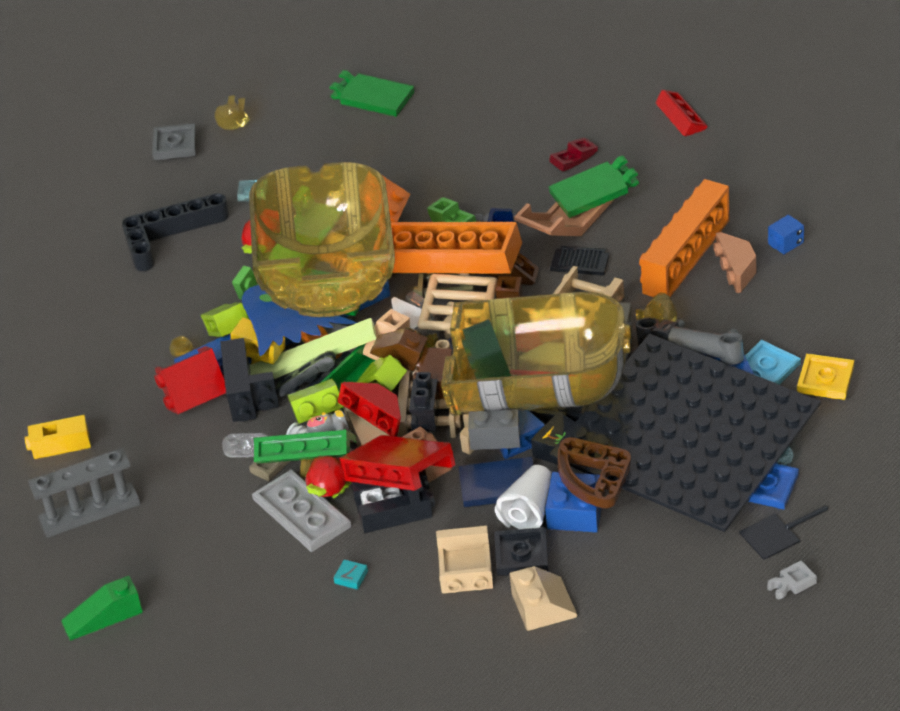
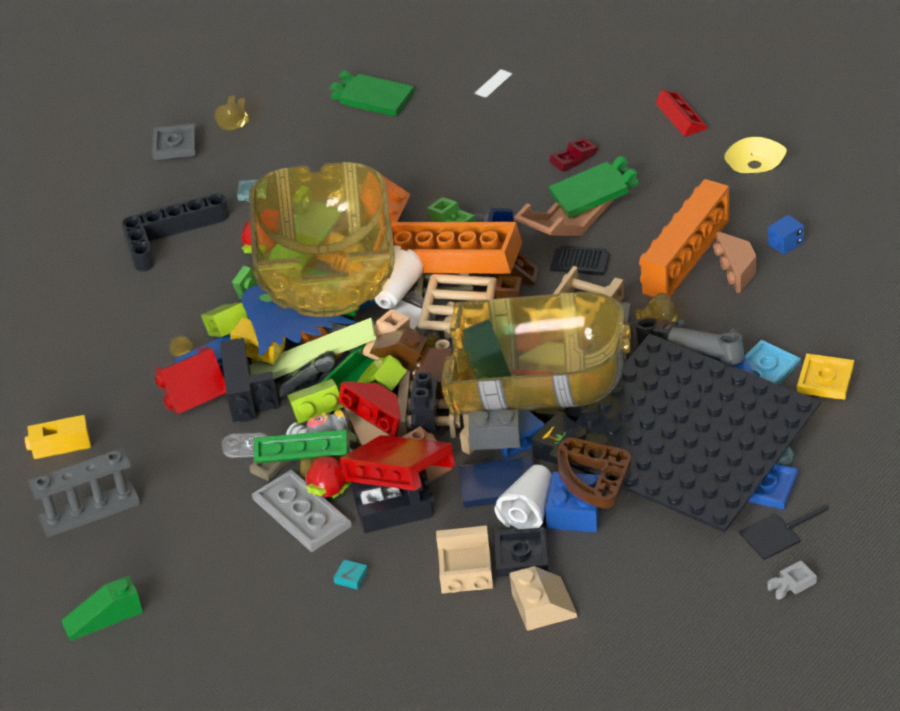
none -> white cone [375,246,423,309]
none -> white sticker [475,70,512,98]
none -> light yellow piece [724,137,787,173]

